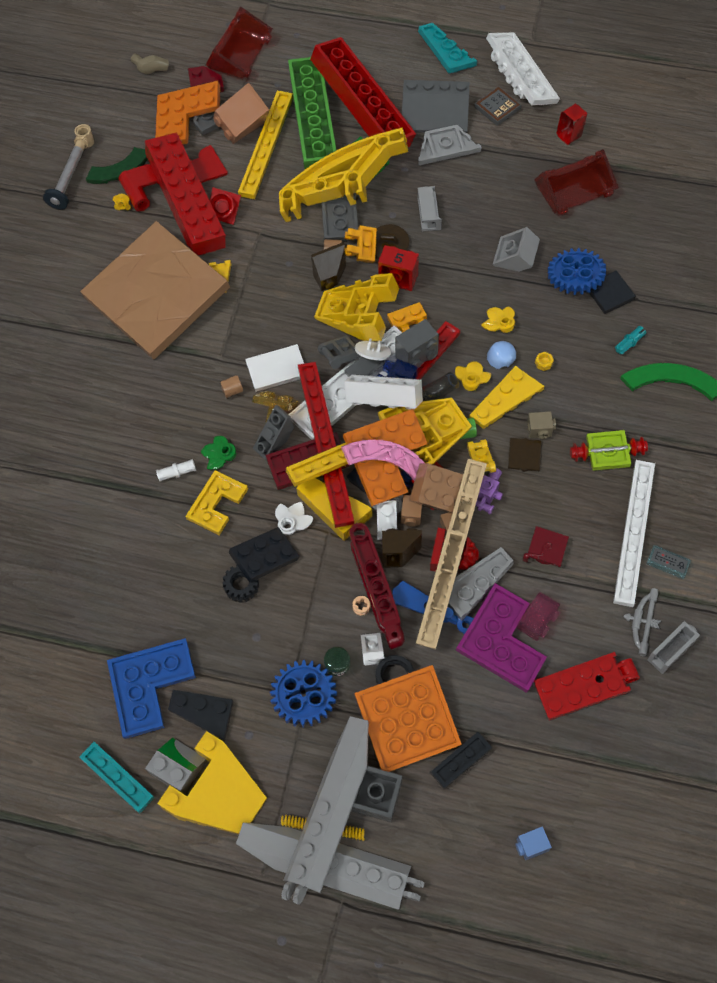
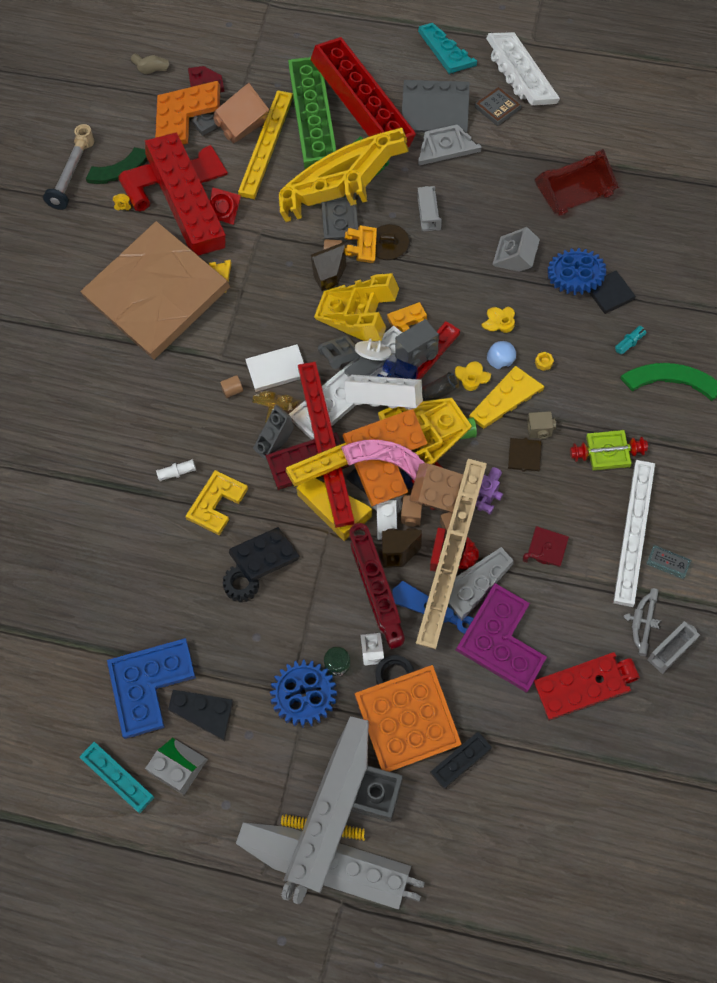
yellow wedge [157,731,267,834] -> none
green plate [201,436,237,470] -> none
clear red windscreen [205,6,273,79] -> none
white plate [275,502,313,535] -> none
light nougat bush [352,596,370,616] -> none
red brick [378,245,419,291] -> none
yellow plate [467,439,496,473] -> none
medium blue brick [515,826,552,860] -> none
clear pink brick [517,592,561,641] -> none
red piece [556,103,588,145] -> none

